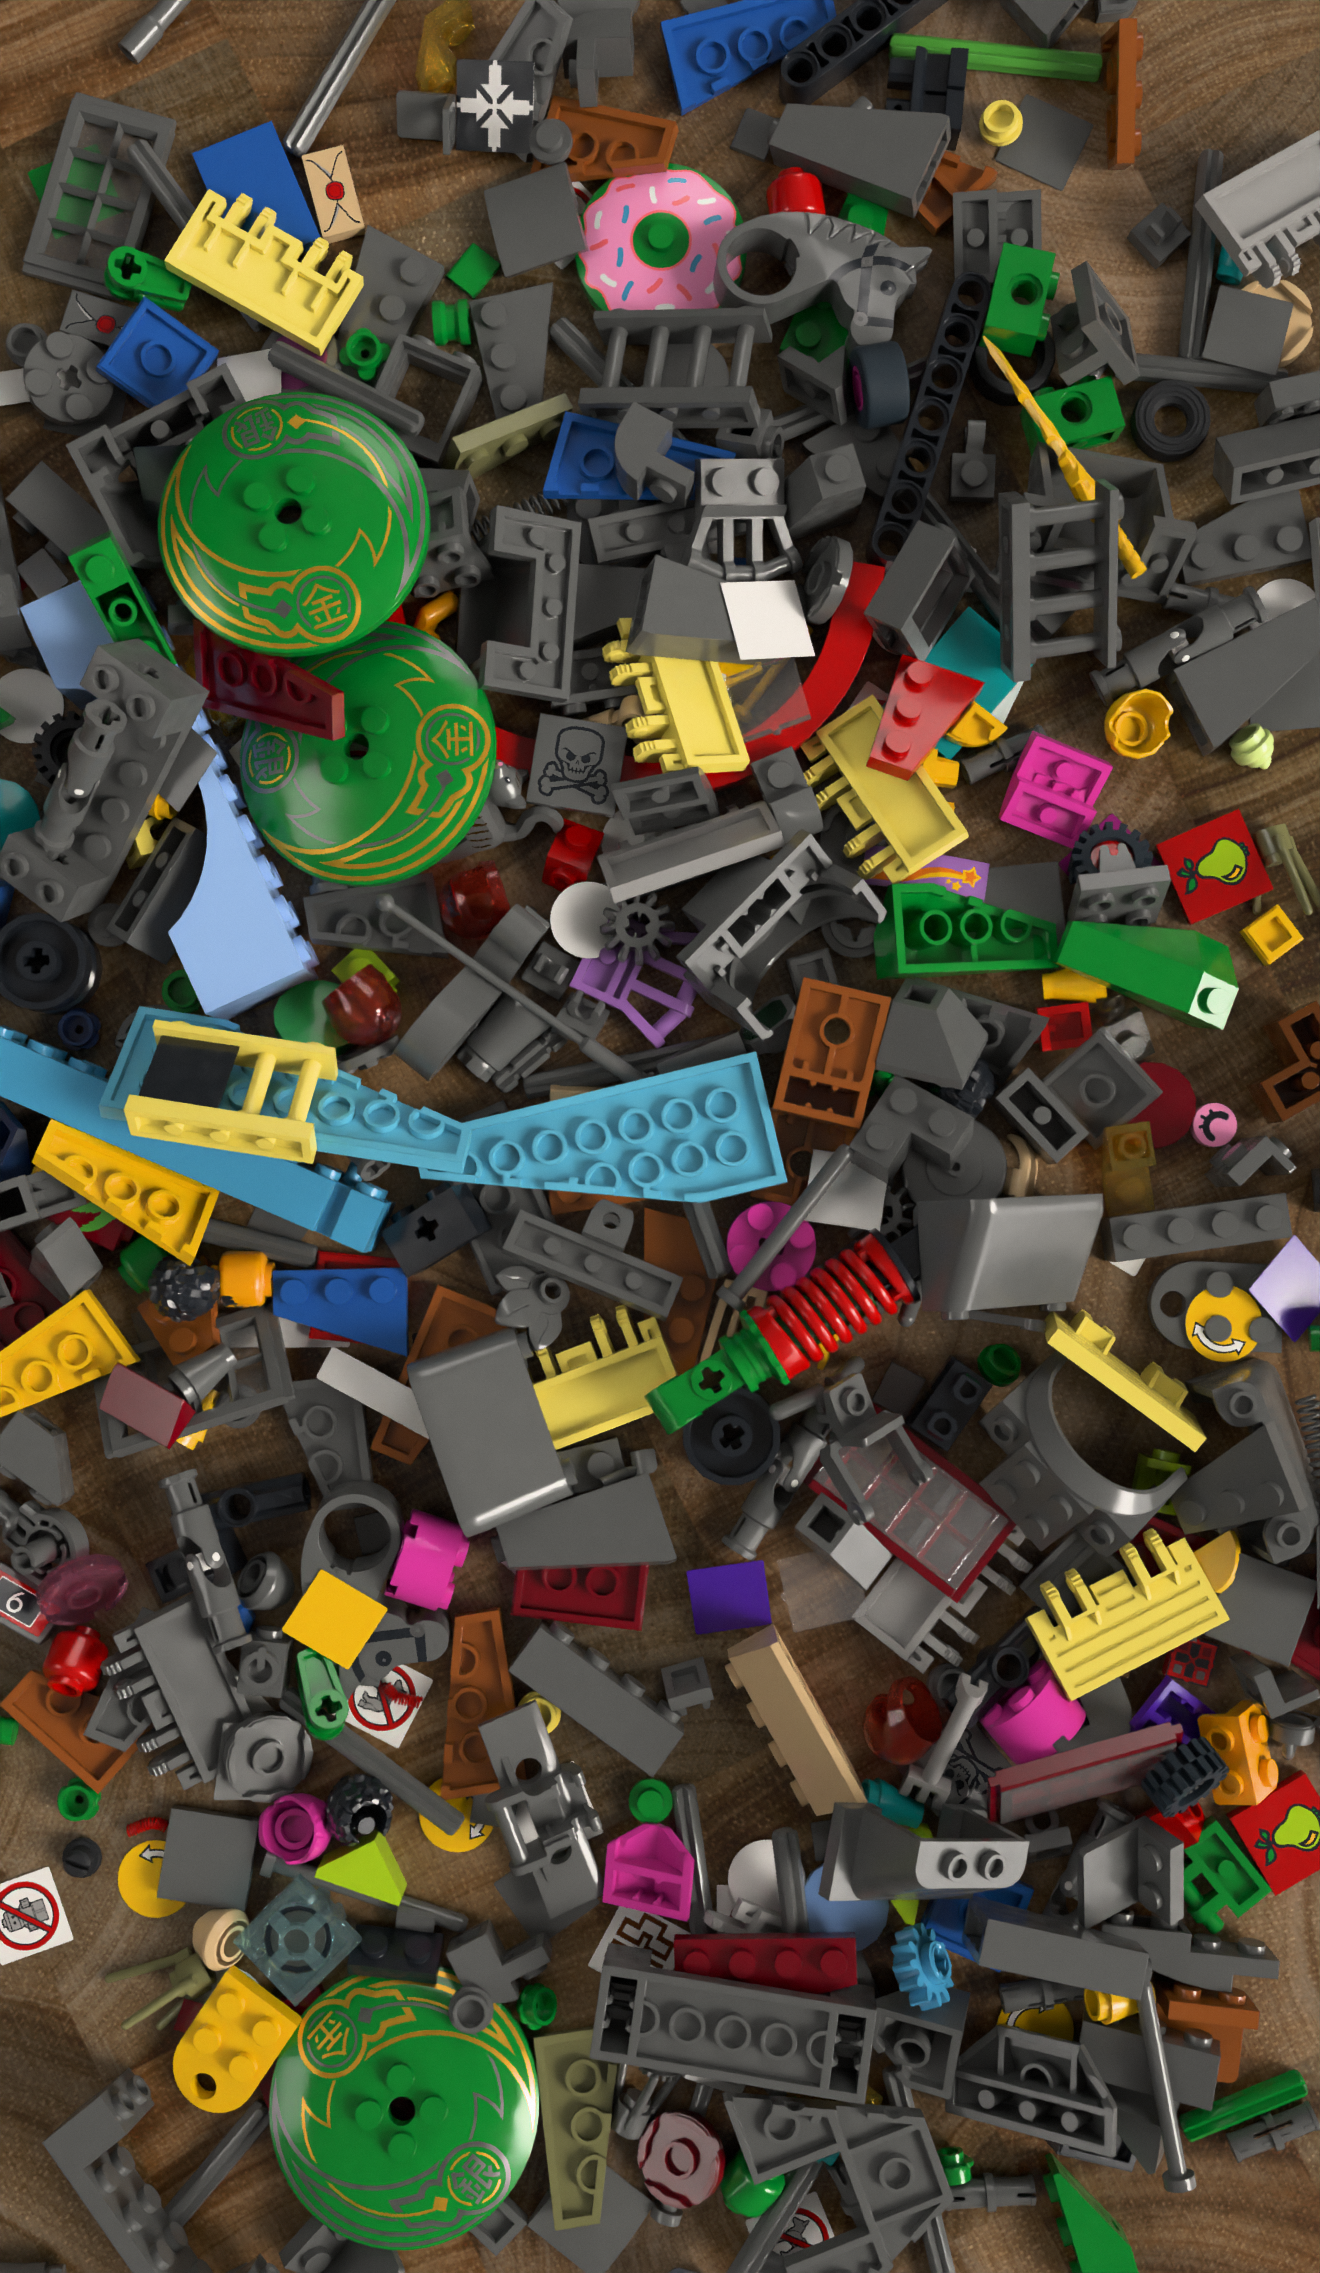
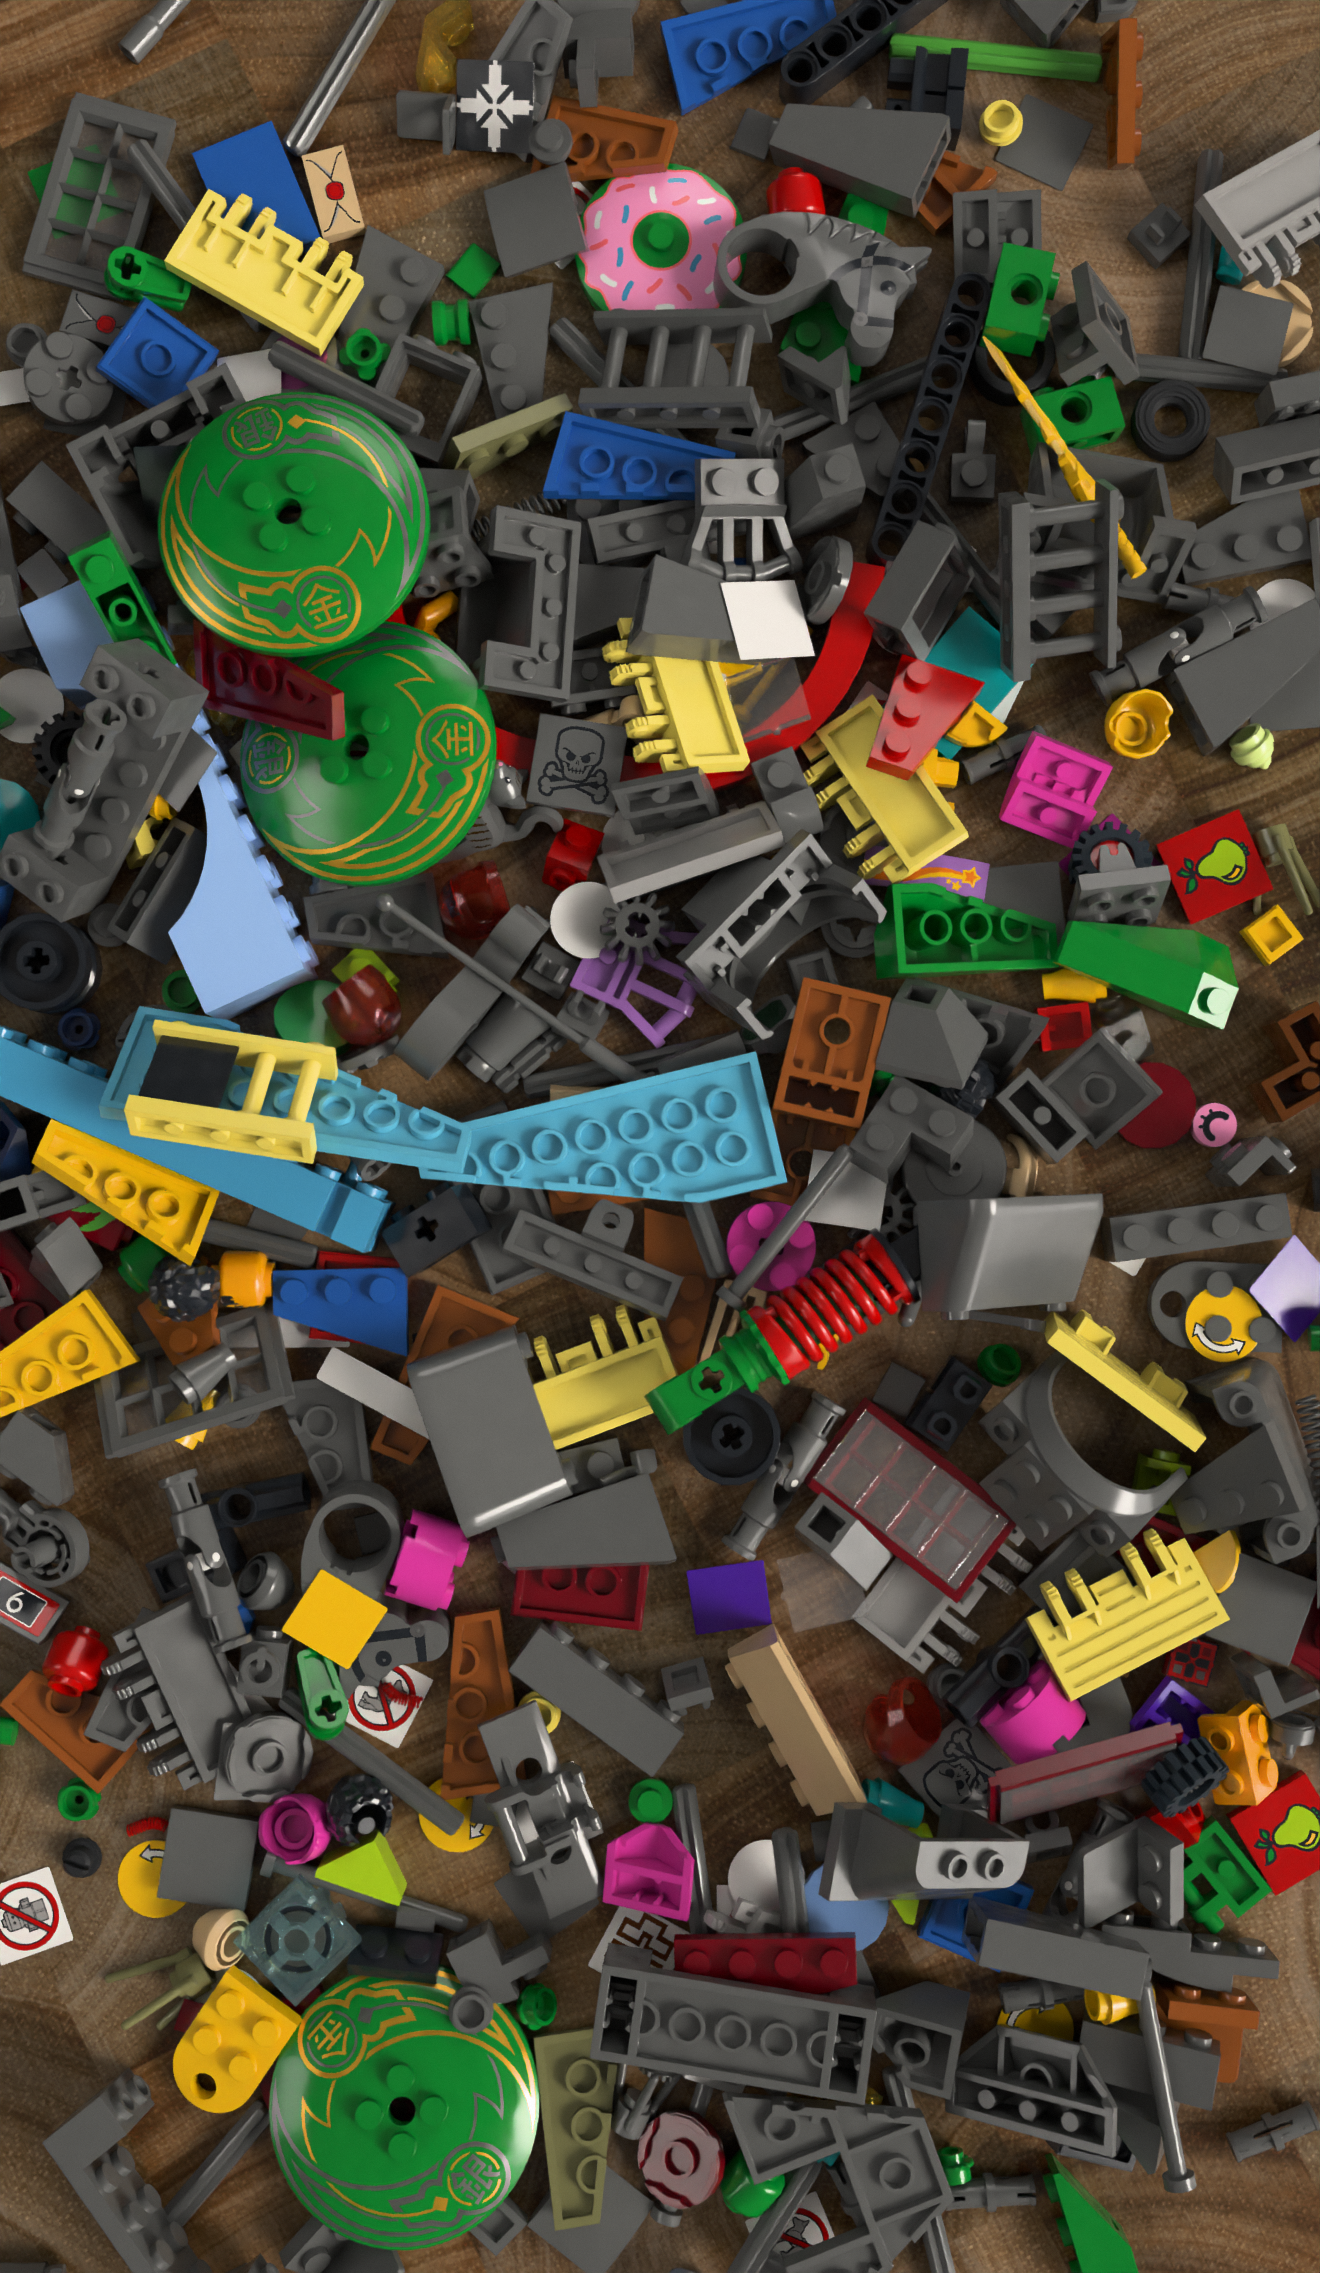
clear pink tile [35,1554,128,1626] -> none
dark red slope [99,1362,196,1450] -> none
dark grey plate [495,1266,570,1351] -> none
dark grey brick [615,402,695,507] -> none
dark grey piece [769,1356,934,1526] -> none
black wheel [849,341,910,429] -> none
dark azure gear [891,1922,954,2011] -> none
light grey hinge [898,1672,988,1811] -> none
clear yellow slope [1101,1121,1156,1216] -> none
green axle [1179,2069,1308,2142] -> none

